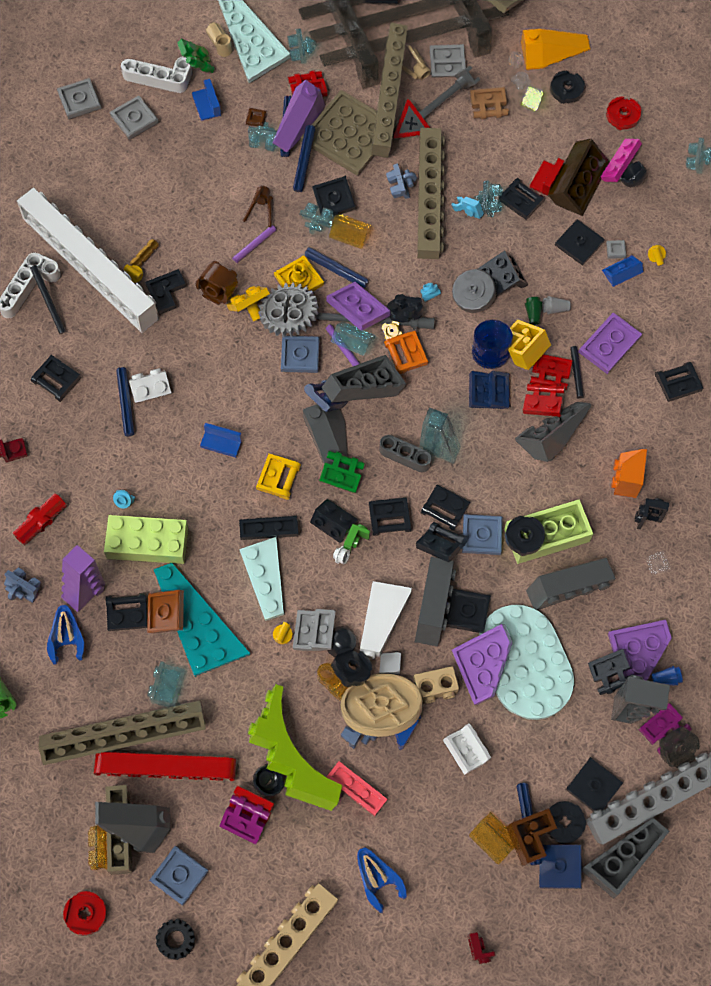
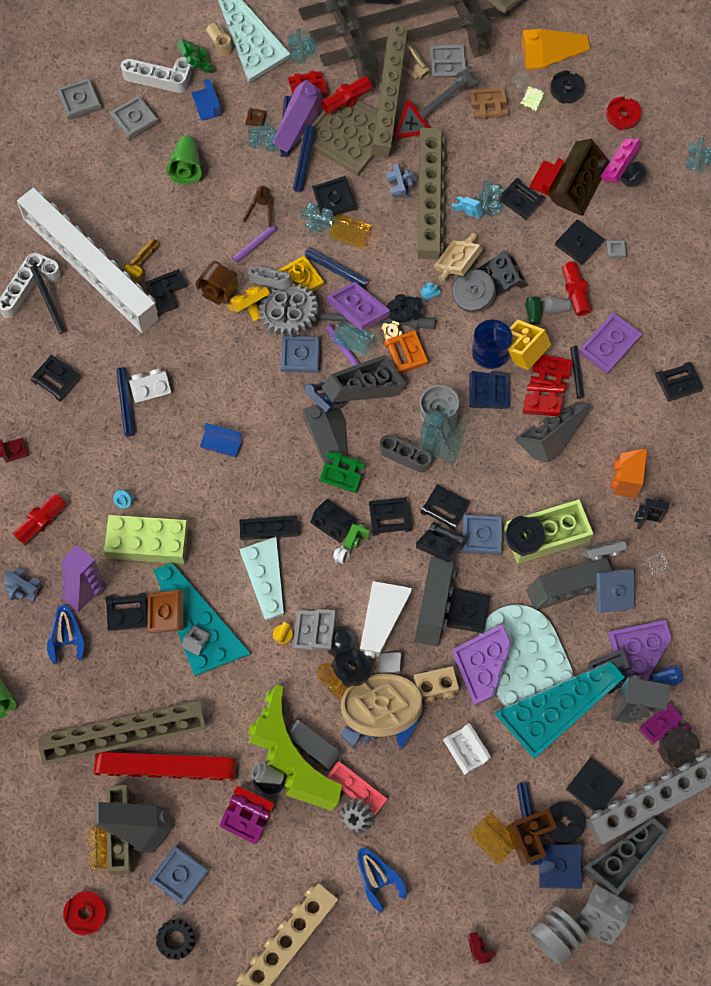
clear light blue bracket [147,661,185,707] -> none
yellow plate [256,453,301,500] -> none
blue slope [602,255,643,287] -> none
yellow plate [648,245,666,266] -> none
none -> bright green cone [166,136,202,184]
none -> light grey slope [182,626,211,655]
none -> light grey beam [248,266,292,289]
none -> light grey cone [251,762,284,784]
none -> dark grey beam [286,719,342,771]
none -> red piece [321,76,372,115]
none -> light grey gear [340,798,375,835]
none -> light grey wheel [419,385,459,434]
none -> tan plate [434,233,483,282]
none -> teal wing [493,661,625,759]
none -> light grey wheel [530,906,587,966]
none -> red piece [561,261,591,316]
none -> light grey bracket [575,884,634,945]
none -> light grey plate [581,540,627,560]
none -> sand blue plate [596,569,634,613]

